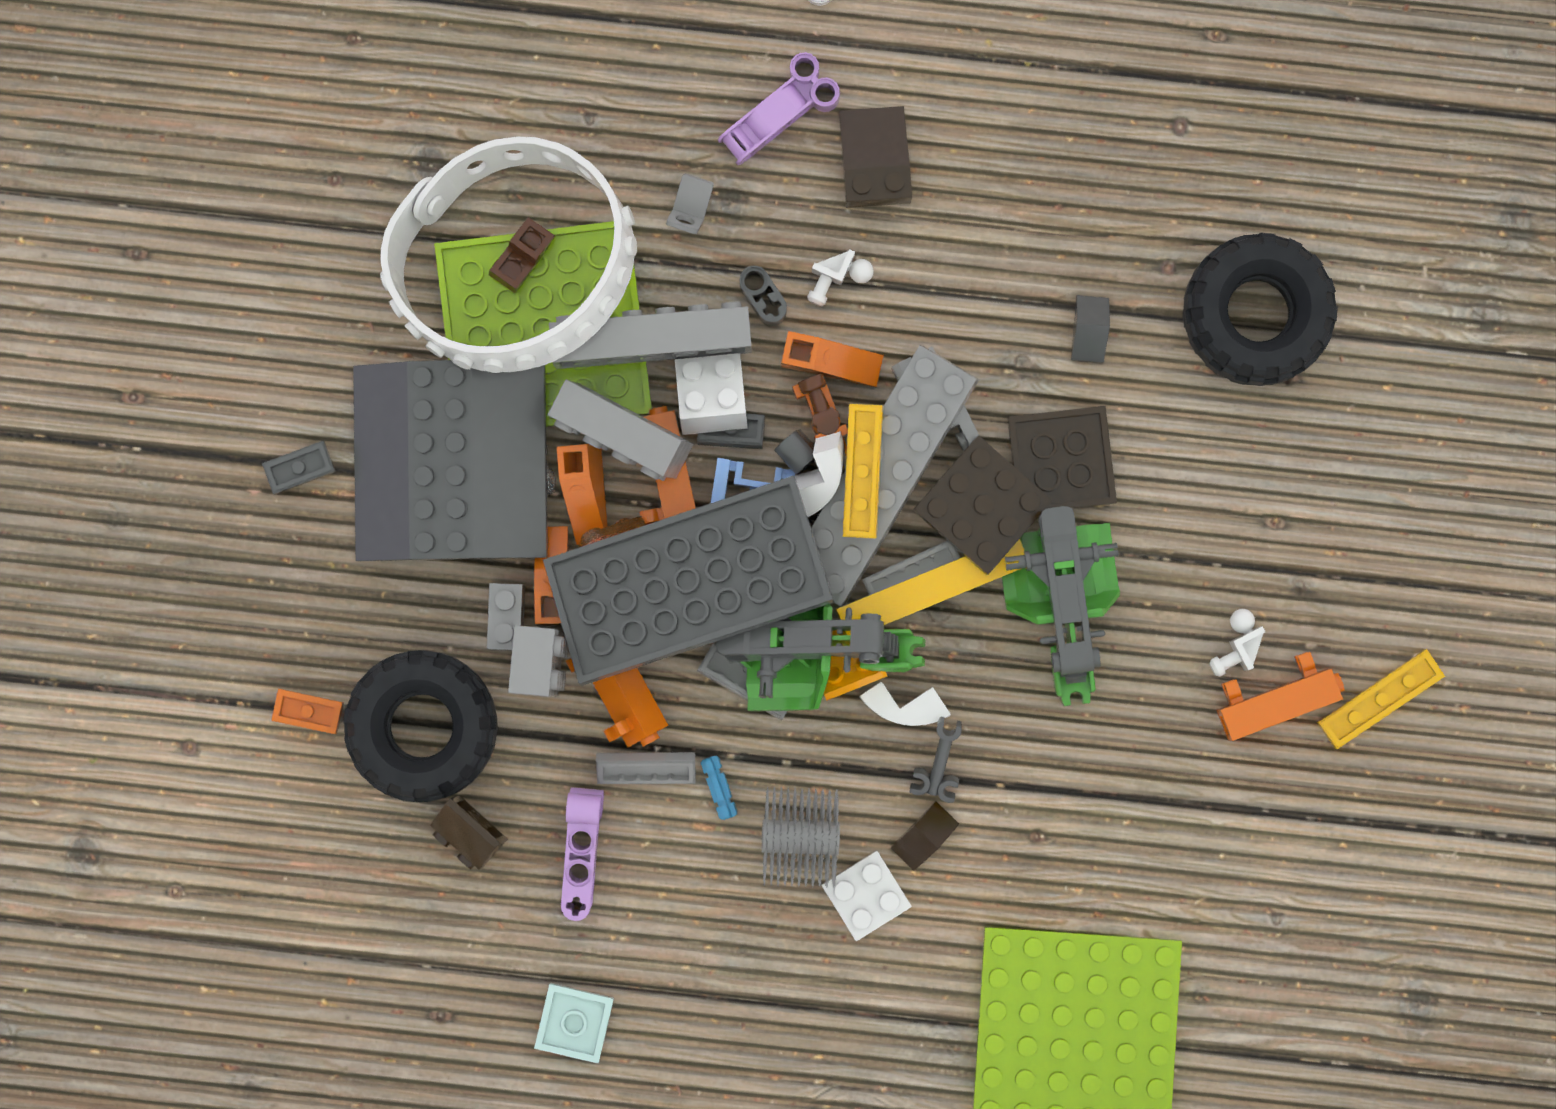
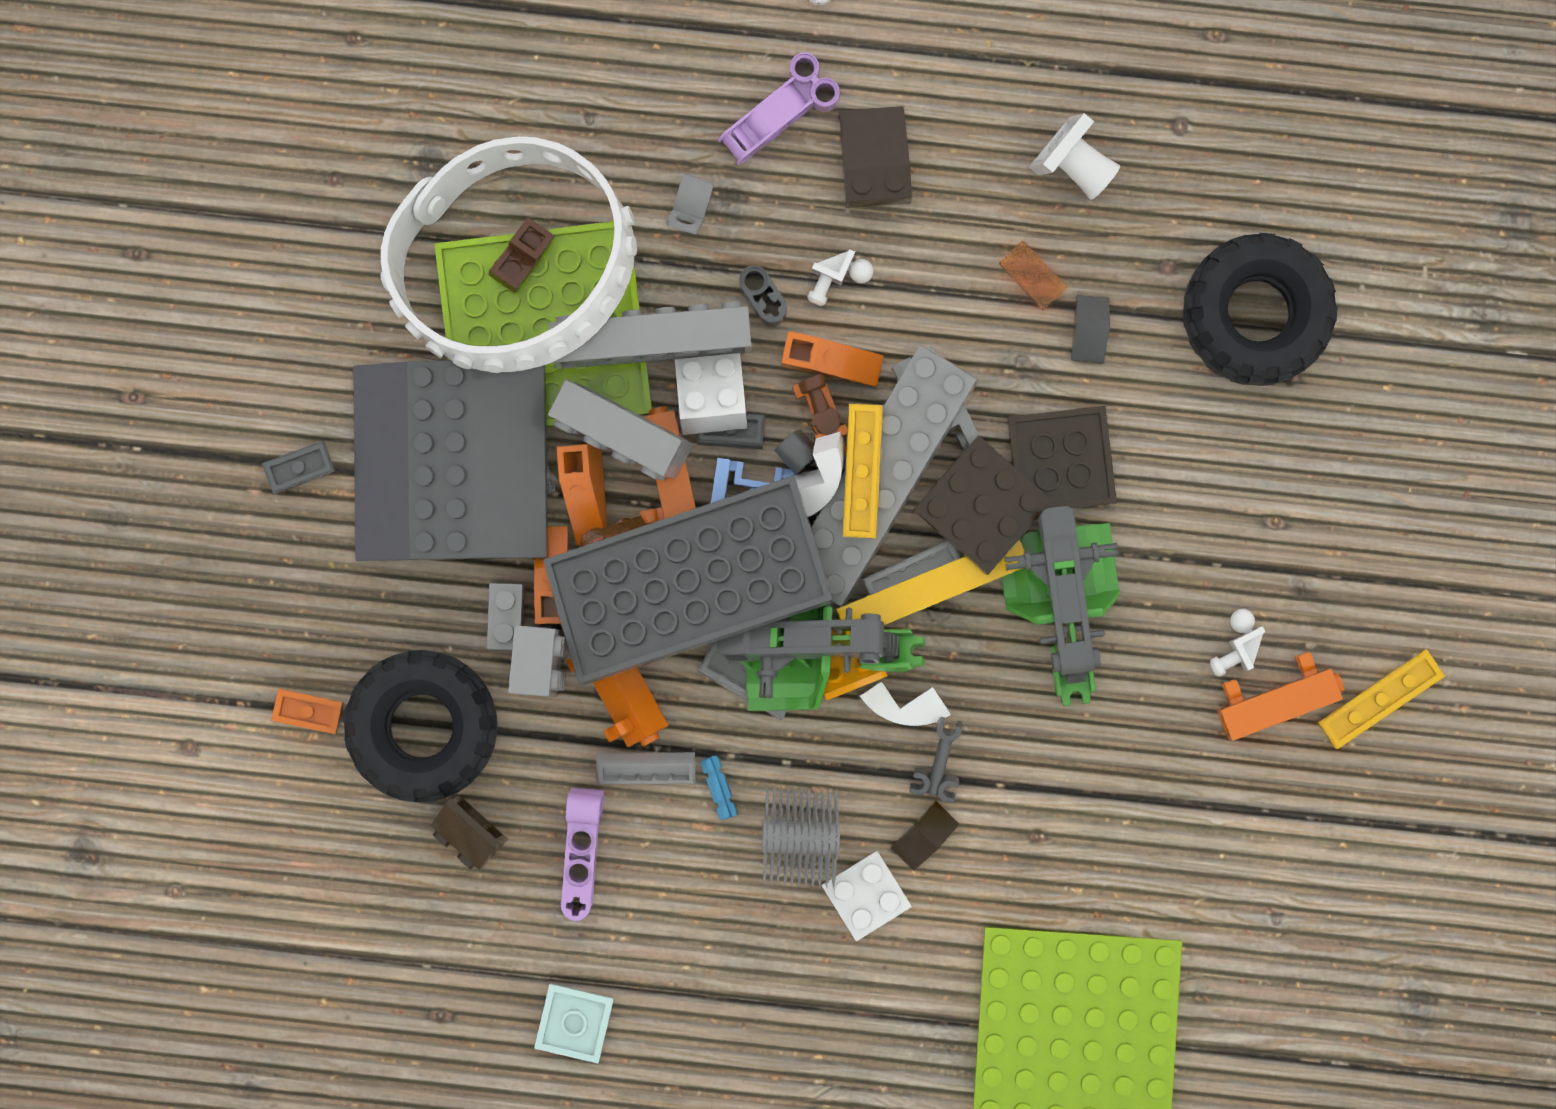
none -> clear orange plate [999,241,1068,311]
none -> white plant [1029,113,1120,200]

